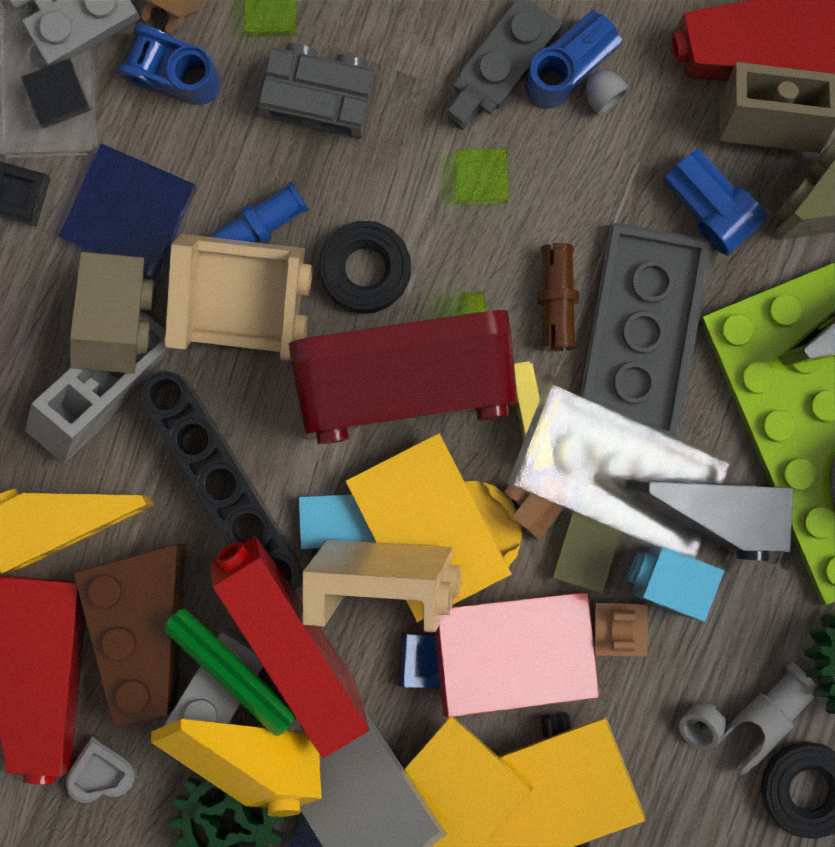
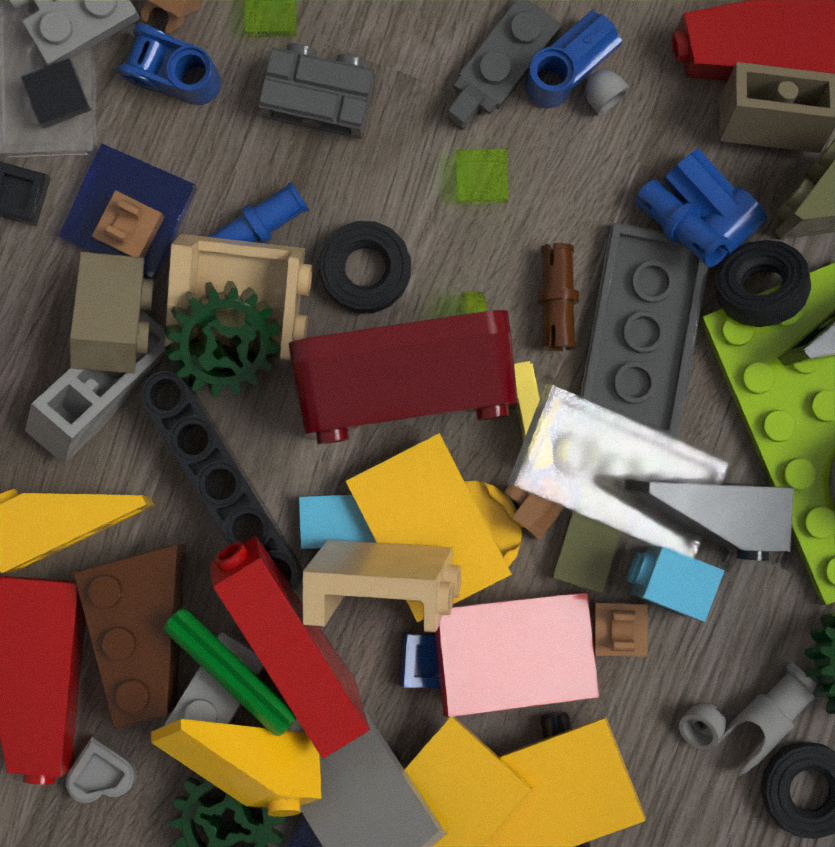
none -> medium nougat tile [92,190,165,258]
none -> dark green gear [164,281,281,397]
none -> blue pin [635,180,731,267]
none -> black tyre [715,240,811,327]

